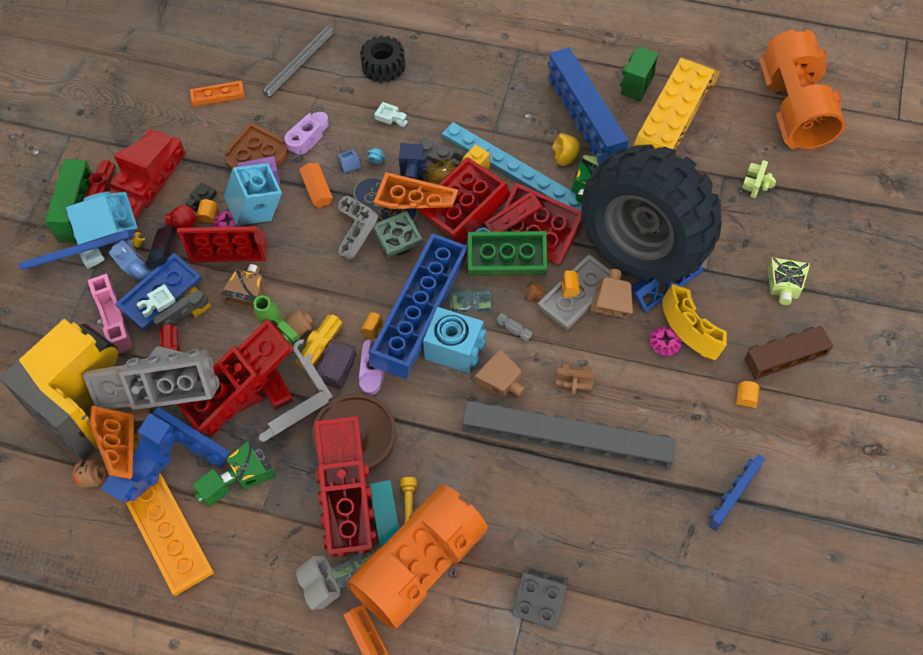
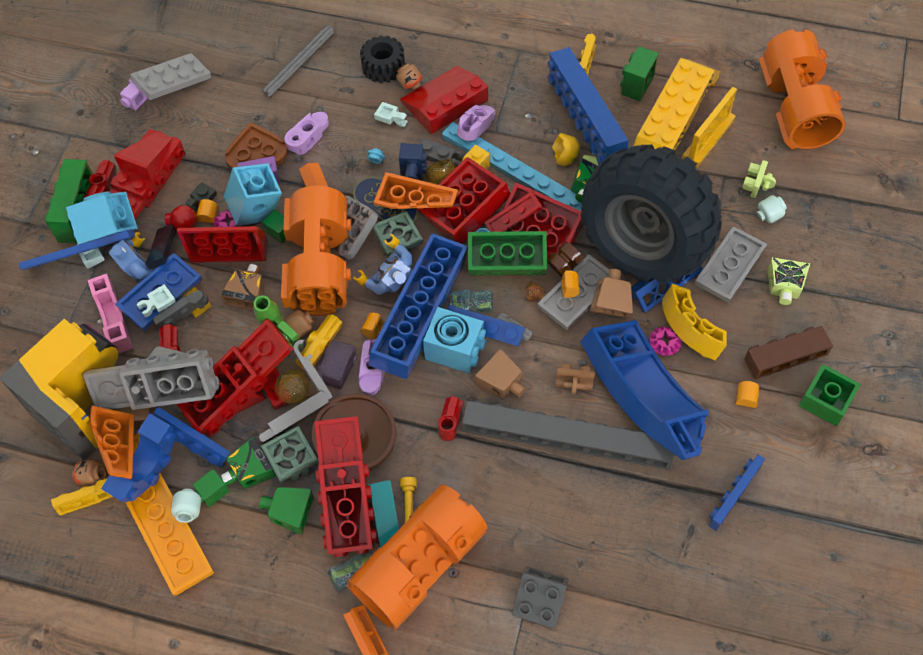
orange tile [190,81,245,107] -> none
light grey brick [296,556,340,610] -> none
medium blue slope [337,150,361,173] -> none
none -> yellow hinge [51,478,113,516]
none -> lavender brick [120,79,147,111]
none -> light grey plate [130,53,211,100]
none -> light aqua head [171,489,201,523]
none -> green torso [259,487,314,535]
none -> sand green piece [261,426,318,483]
none -> green brick [262,209,286,244]
none -> clear yellow hair [274,370,310,404]
none -> orange cylinder [281,186,351,316]
none -> medium blue torso [353,234,413,295]
none -> medium nougat head [396,63,422,90]
none -> red slope [400,66,488,134]
none -> red piece [438,396,464,441]
none -> blue plate [448,305,525,347]
none -> lavender piece [457,105,496,141]
none -> reddish brown wheel [547,241,584,277]
none -> yellow hinge [579,33,596,76]
none -> blue slope [580,320,709,460]
none -> yellow fence [682,87,737,168]
none -> light grey plate [694,226,767,303]
none -> light aqua head [756,195,787,224]
none -> green brick [799,364,861,426]

